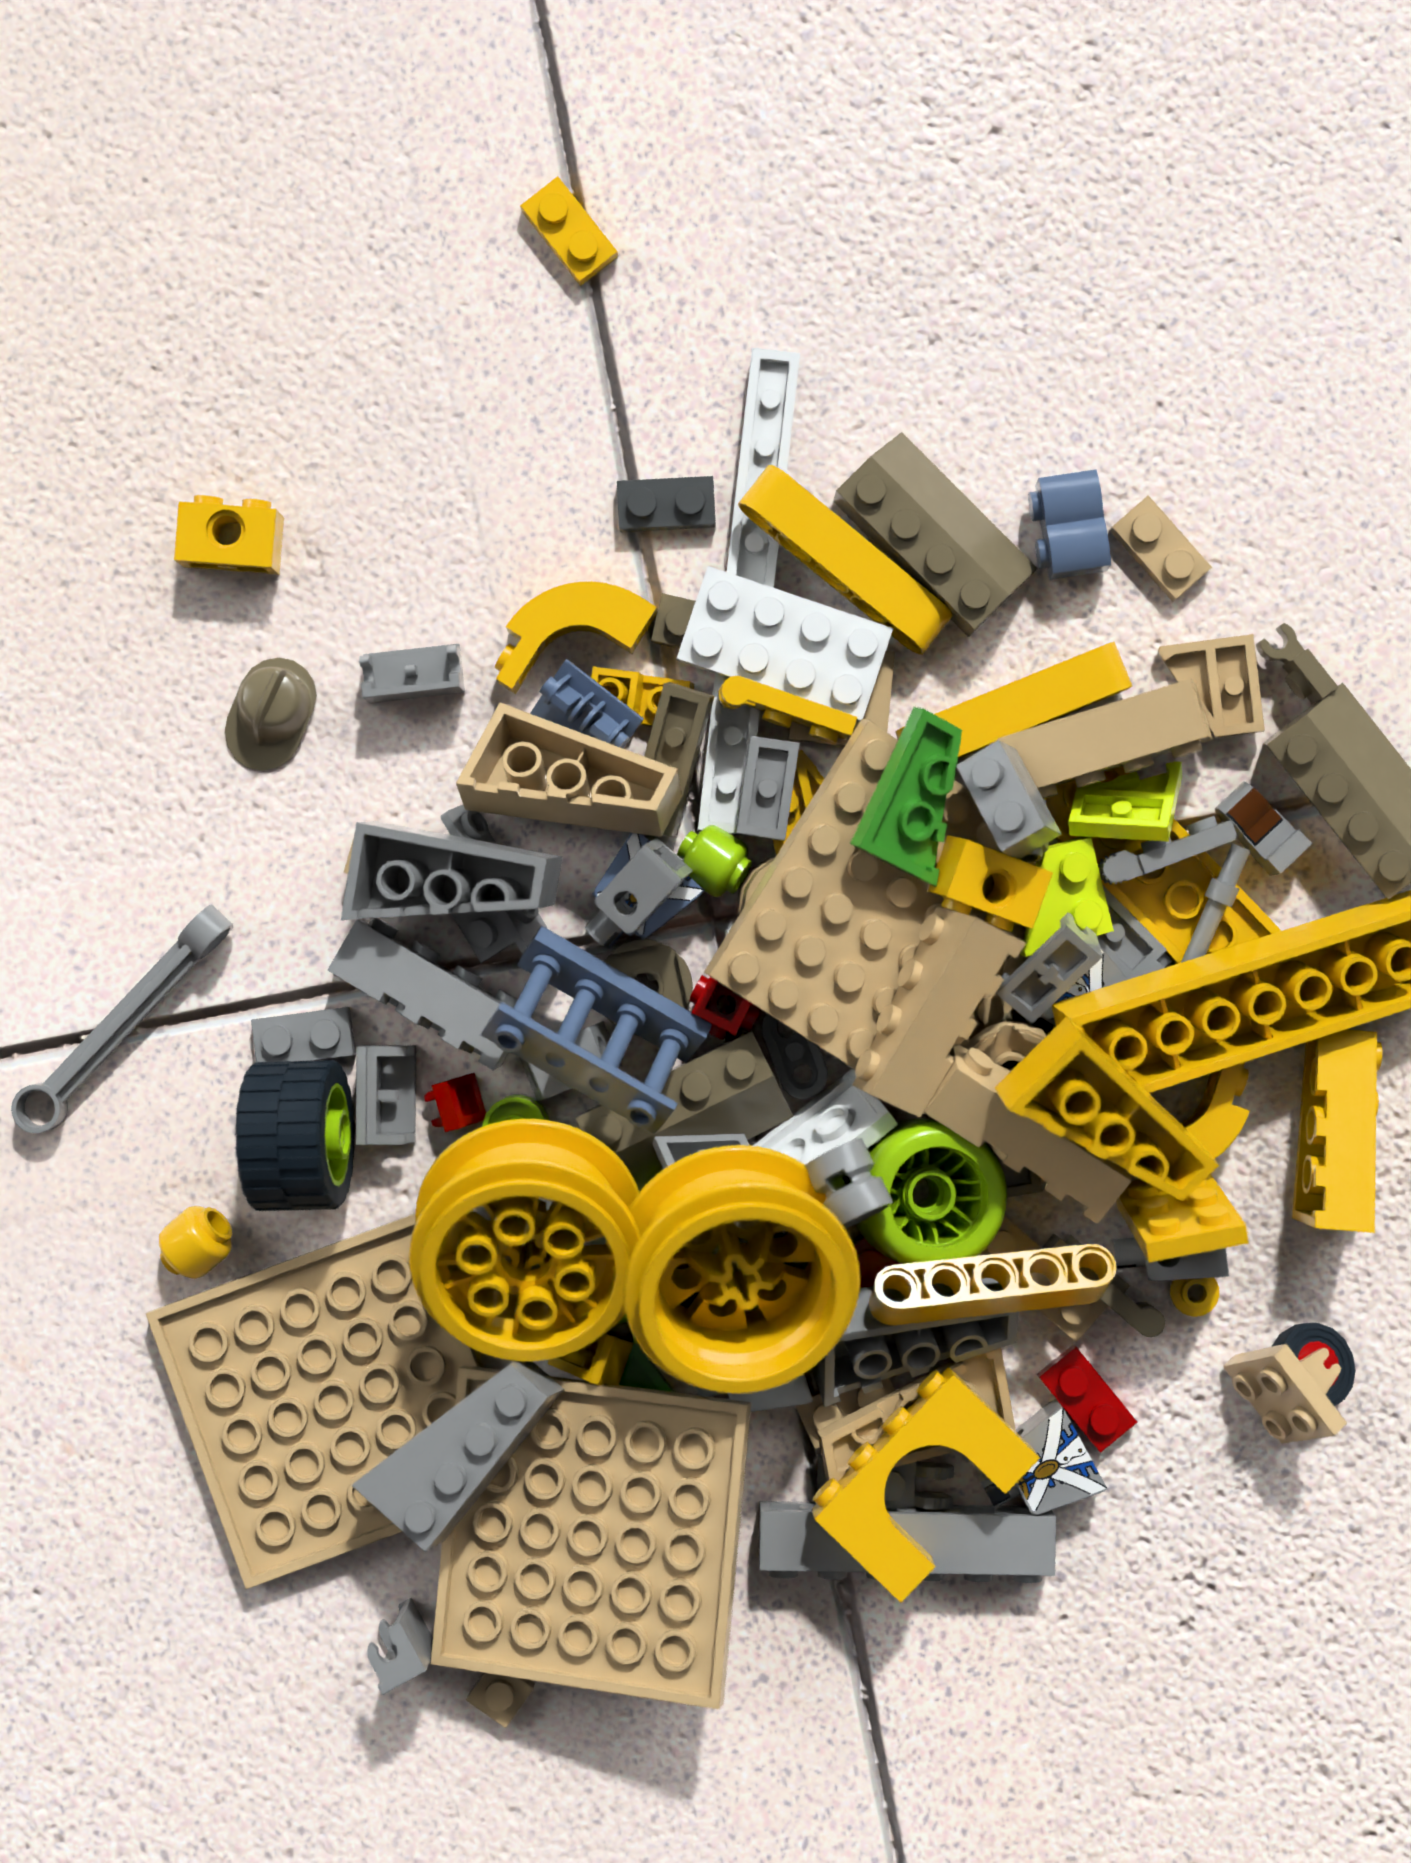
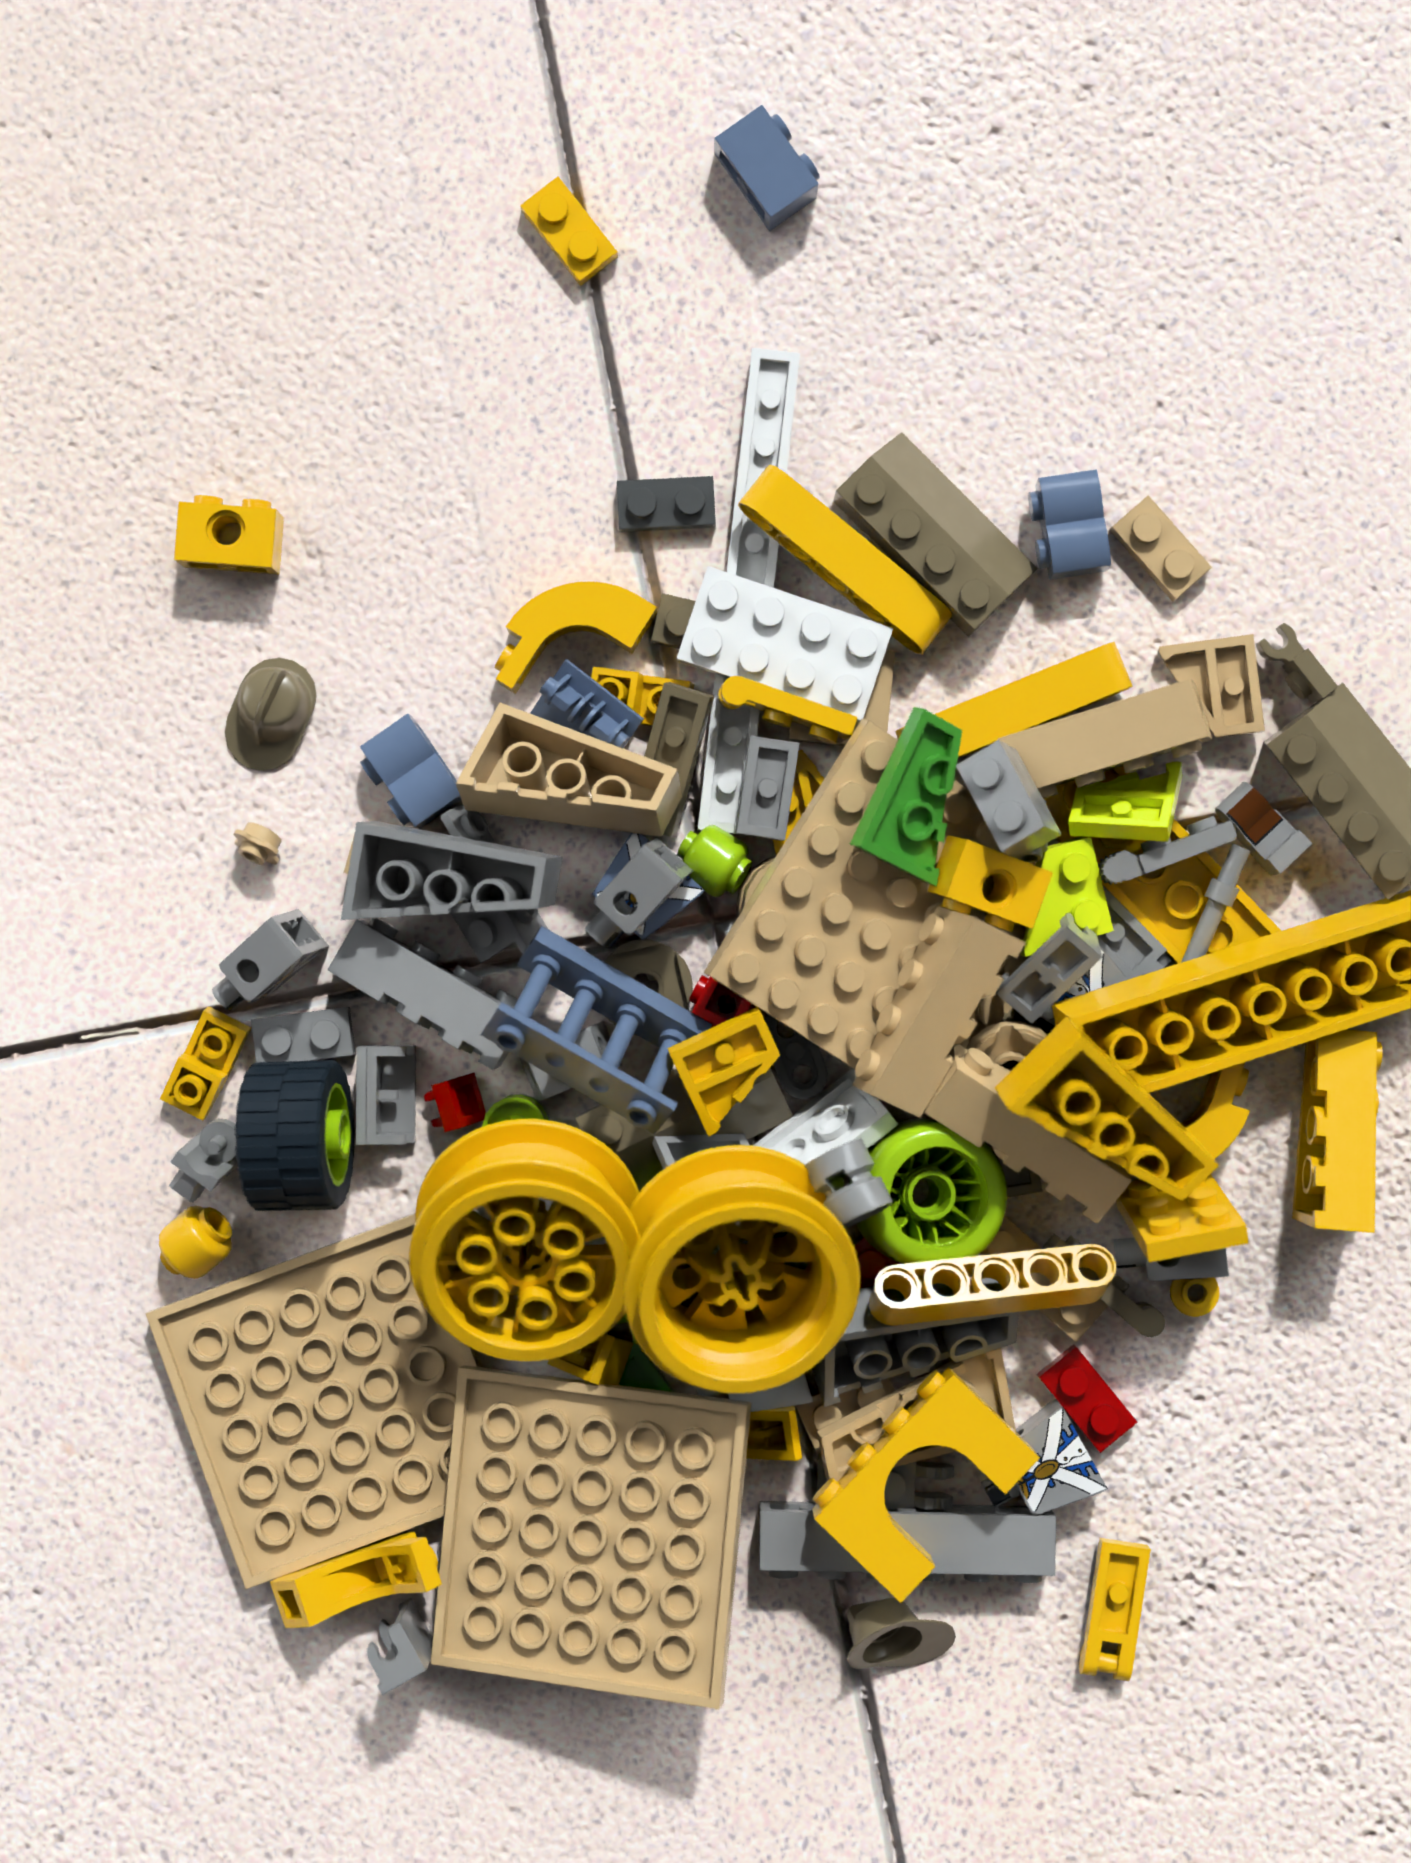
light grey piece [11,904,234,1133] -> none
light grey wedge [352,1361,564,1552] -> none
light grey hinge [359,644,465,703] -> none
tan plate [466,1673,535,1728] -> none
tan plate [1223,1322,1356,1444] -> none
none -> yellow slope [160,1006,252,1121]
none -> light grey hips [169,1119,238,1202]
none -> light grey torso [212,909,329,1011]
none -> tan plate [233,822,282,865]
none -> yellow arch [270,1532,442,1628]
none -> sand blue brick [360,713,461,829]
none -> yellow wing [667,1007,780,1137]
none -> sand blue brick [714,105,820,231]
none -> yellow slope [746,1406,802,1461]
none -> dark tan piece [847,1598,956,1669]
none -> yellow plate [1079,1537,1151,1681]

